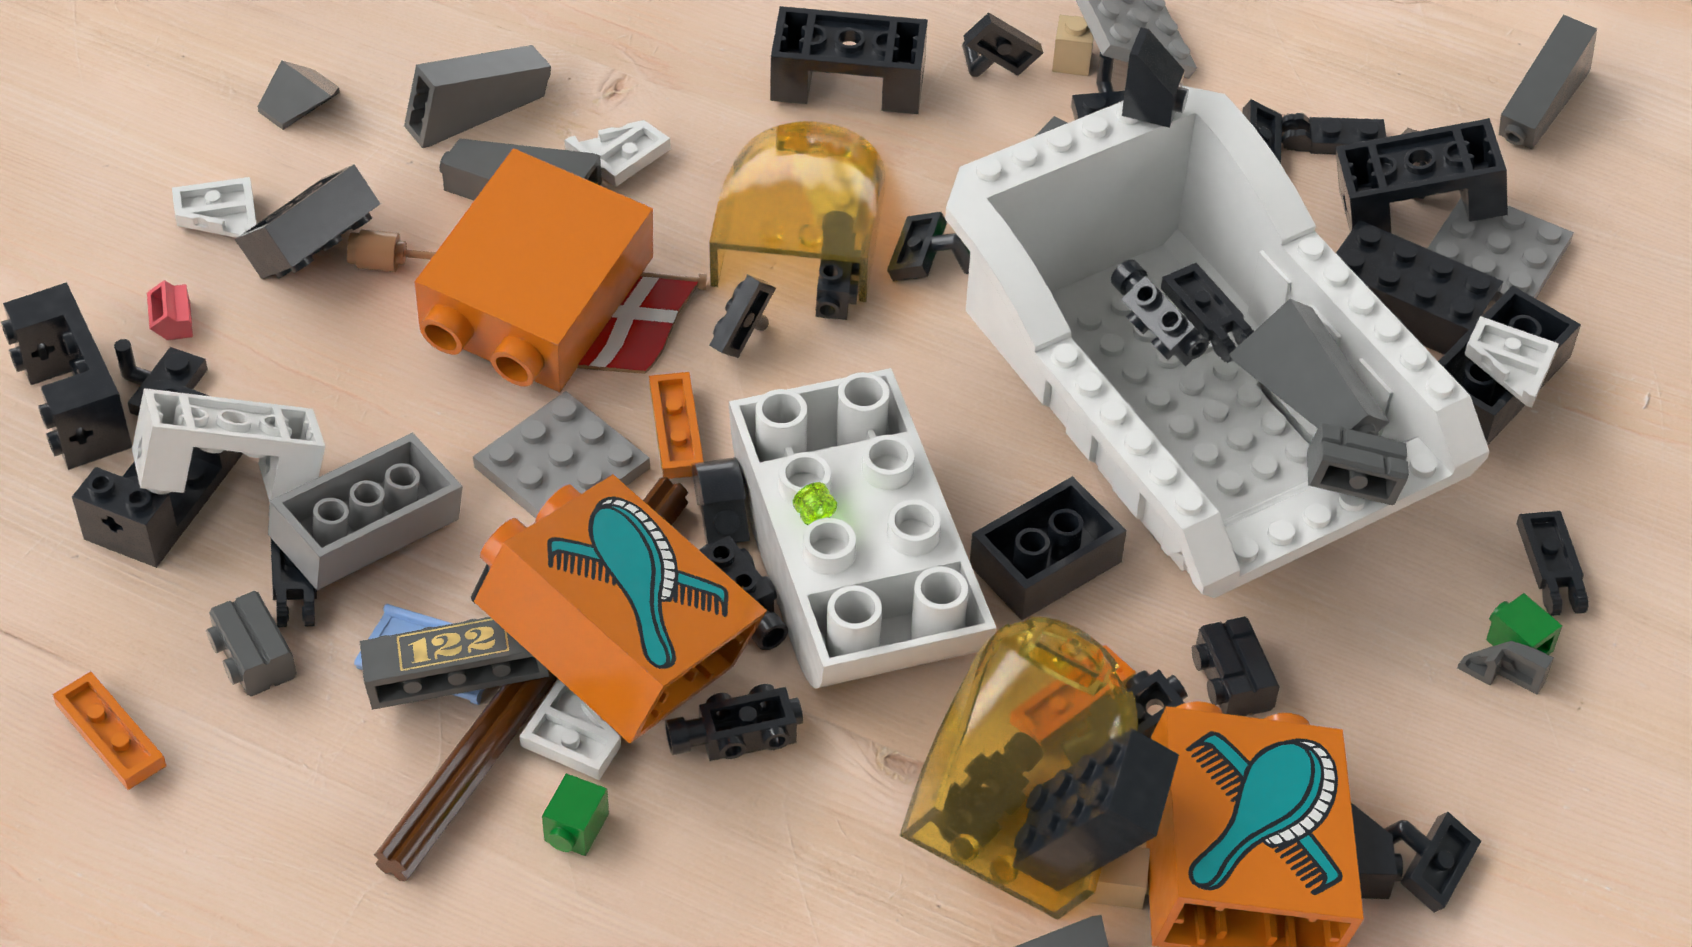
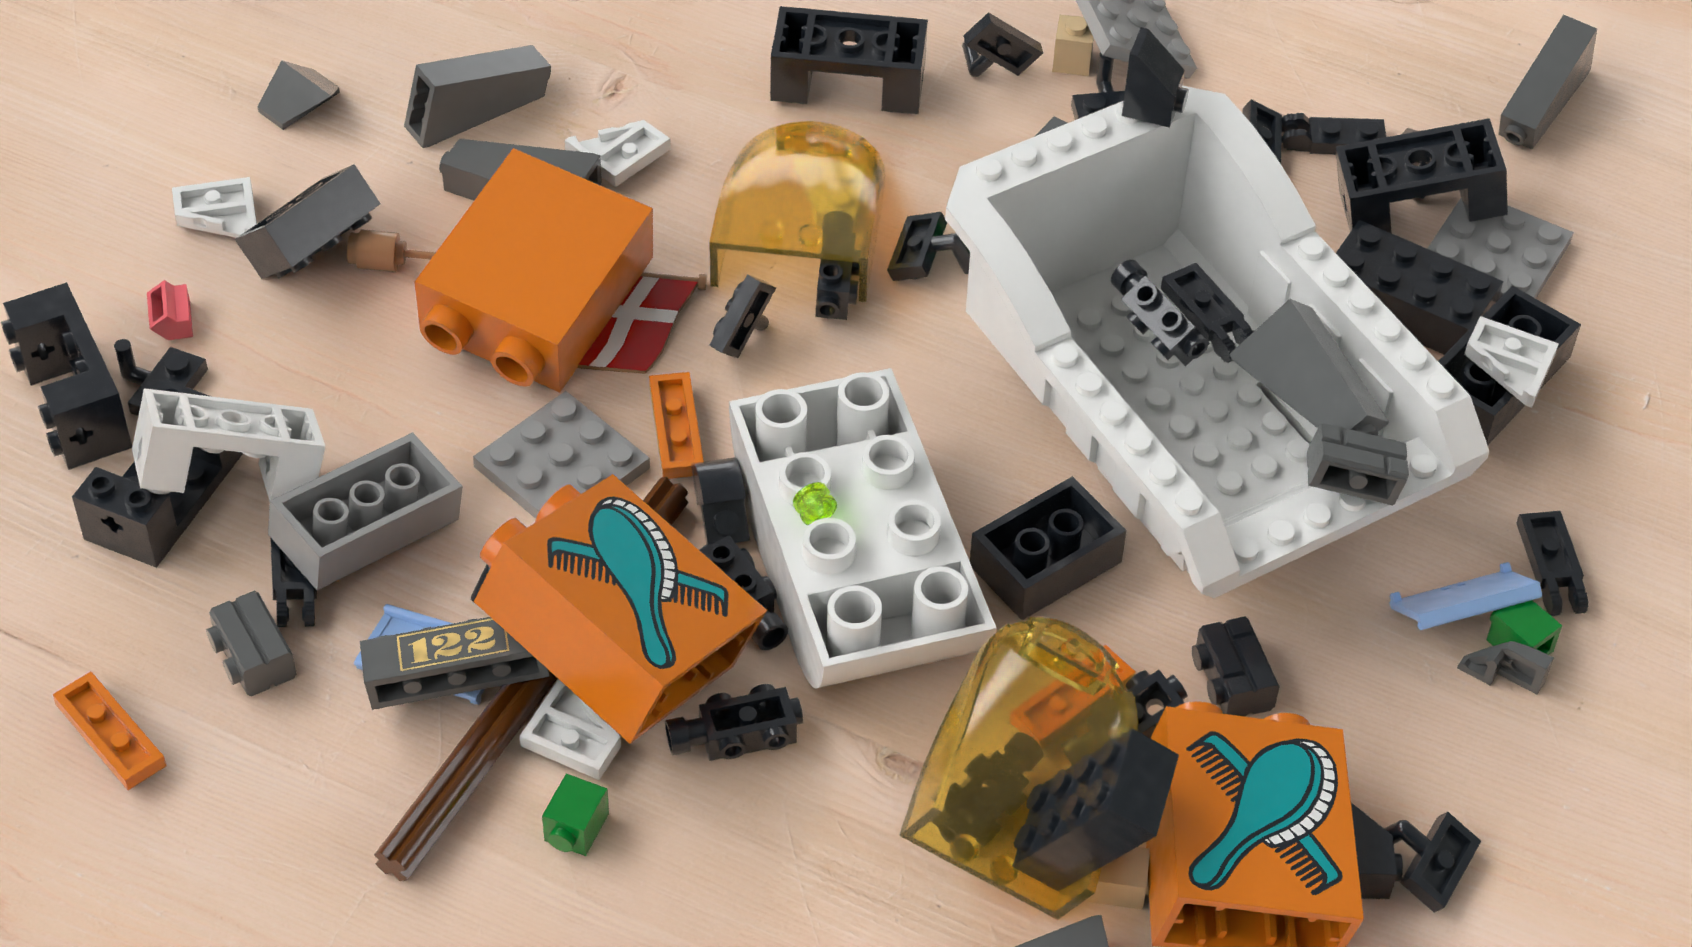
none -> light blue door [1389,562,1542,630]

